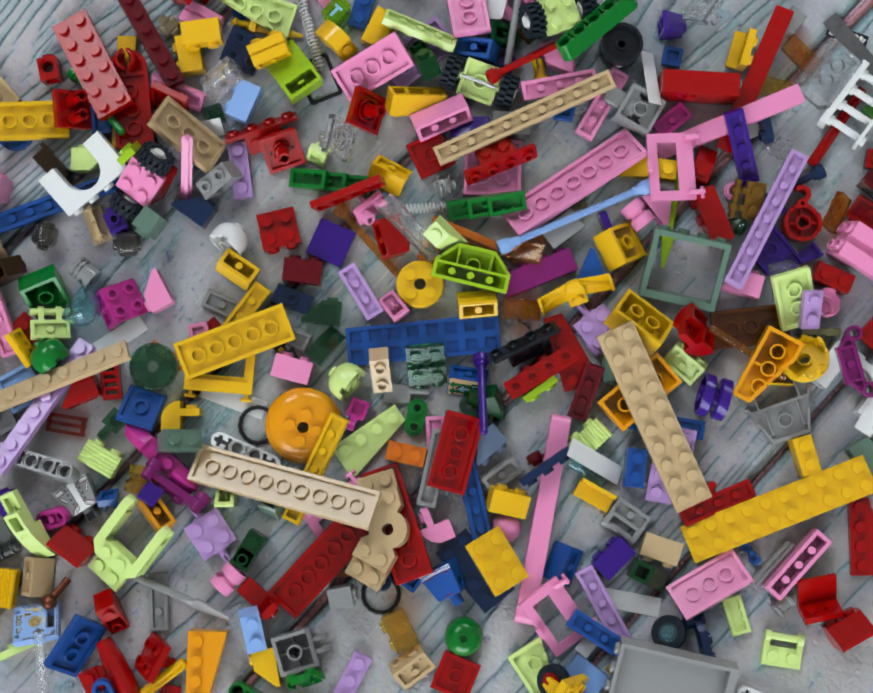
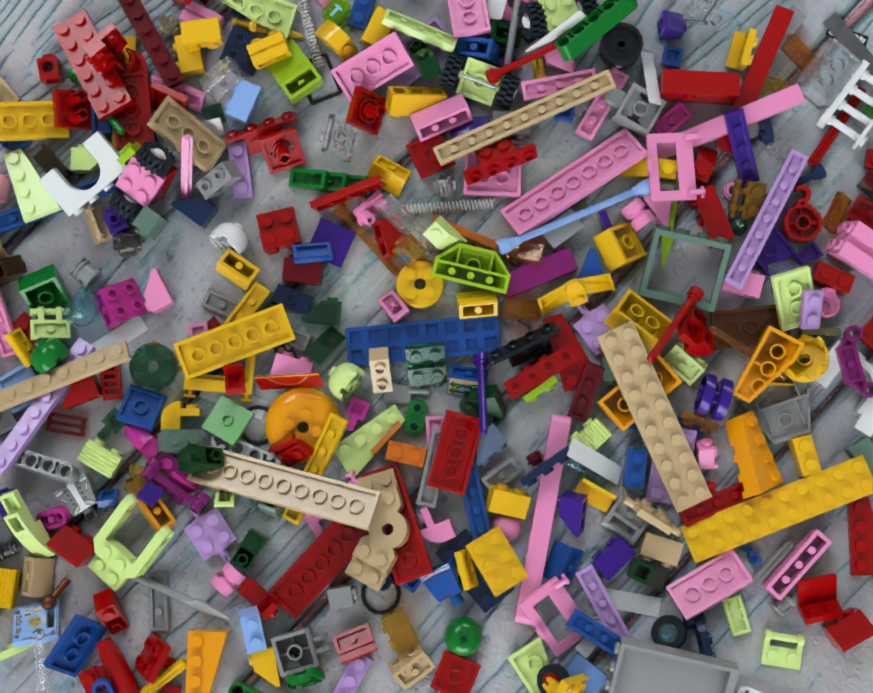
clear smoke head [31,221,59,251] -> none
yellowish green tile [306,142,329,168] -> none
lavender plate [338,262,384,321] -> none
green slope [445,190,527,222] -> none
none -> yellowish green wing [3,148,62,223]
none -> red plate [81,22,128,74]
none -> dark green slope [177,445,225,474]
none -> bright green plate [201,395,255,447]
none -> red bracket [223,363,246,395]
none -> red sticker [254,372,325,390]
none -> red plate [268,433,314,467]
none -> blue tile [292,242,333,264]
none -> plate [332,623,378,665]
none -> orange sticker [370,421,402,455]
none -> clear yellow brick [392,233,427,267]
none -> yellow plate [454,548,479,591]
none -> white sticker [526,10,586,53]
none -> dark purple slope [556,490,588,537]
none -> tan plate [622,495,682,537]
none -> red piece [647,286,704,363]
none -> clear orange plate [677,410,720,435]
none -> bright pink brick [695,438,718,470]
none -> light orange wedge [724,410,783,499]

